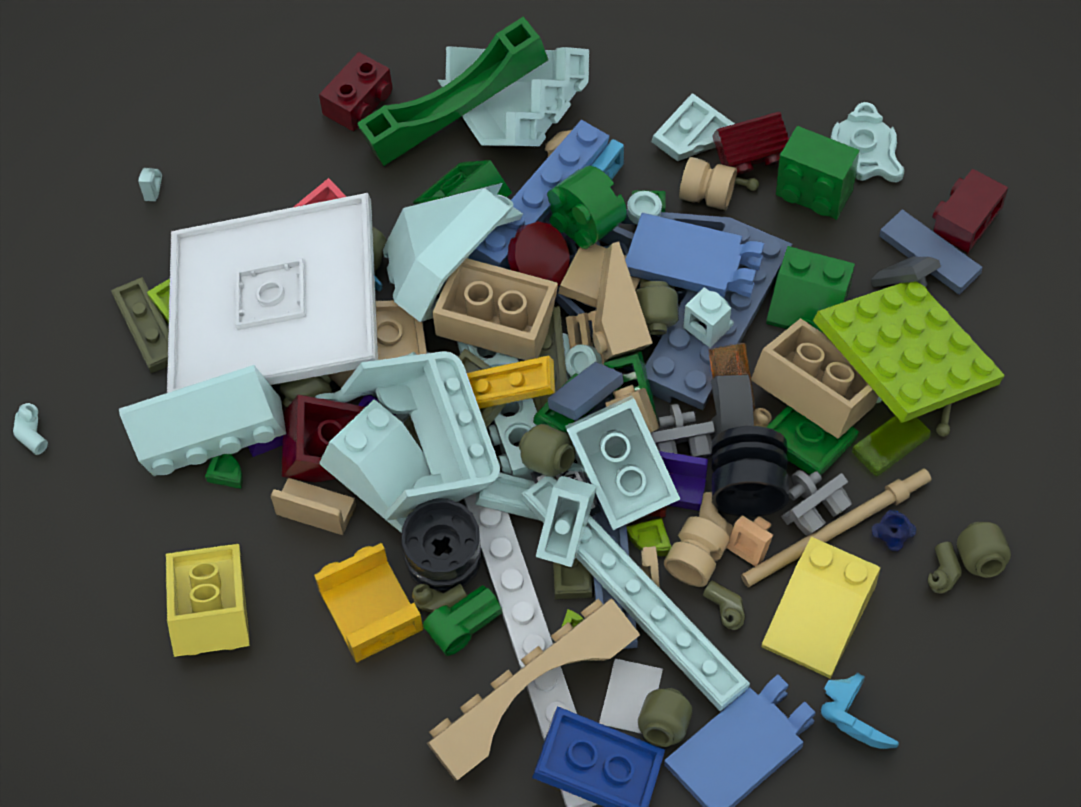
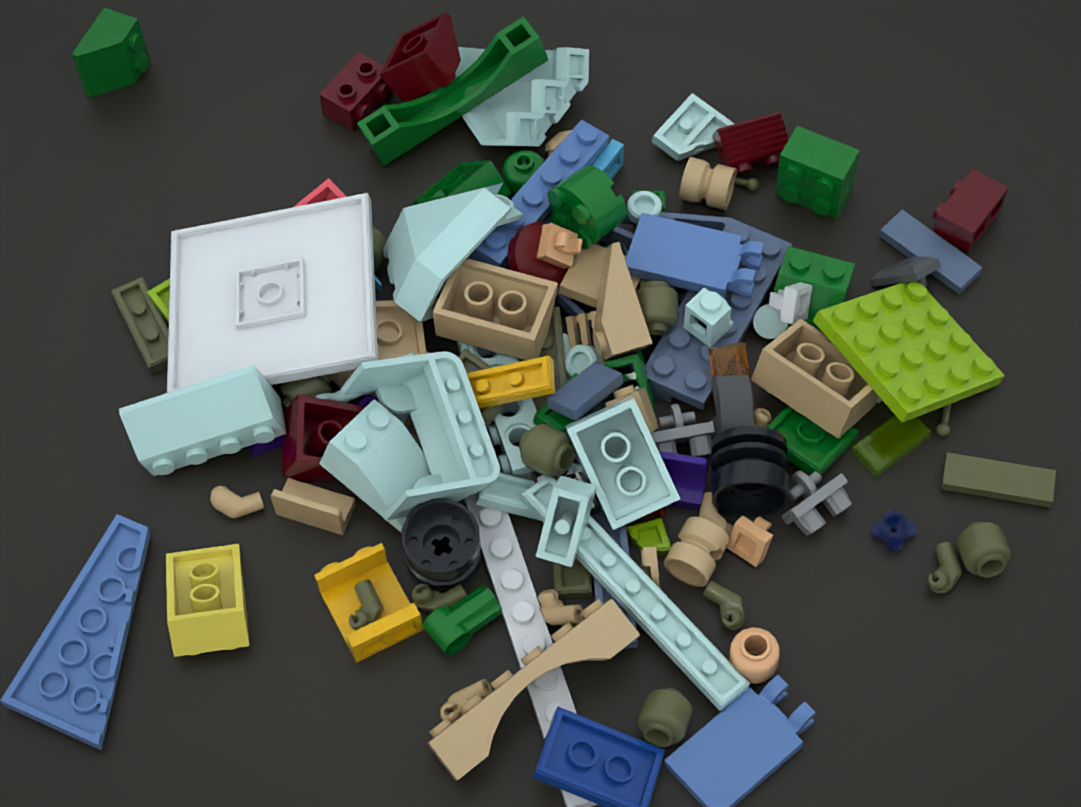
light aqua arm [13,403,48,455] -> none
light aqua tile [138,168,163,201] -> none
green tile [205,454,243,489] -> none
white sticker [599,659,663,734] -> none
tan bar [741,468,932,587] -> none
light yellow slope [761,537,881,679] -> none
medium azure hair [821,673,899,749] -> none
light aqua tile [831,102,904,182] -> none
none -> medium blue wing [0,514,151,751]
none -> green slope [72,7,150,97]
none -> tan arm [210,485,265,518]
none -> olive arm [349,580,383,630]
none -> dark red slope [379,12,461,102]
none -> tan arm [440,679,492,723]
none -> green head [503,150,544,197]
none -> light nougat tile [537,223,582,269]
none -> tan arm [538,589,584,626]
none -> light nougat head [729,627,780,684]
none -> light aqua tile [753,303,789,339]
none -> white tile [768,282,813,324]
none -> olive tile [941,452,1056,508]

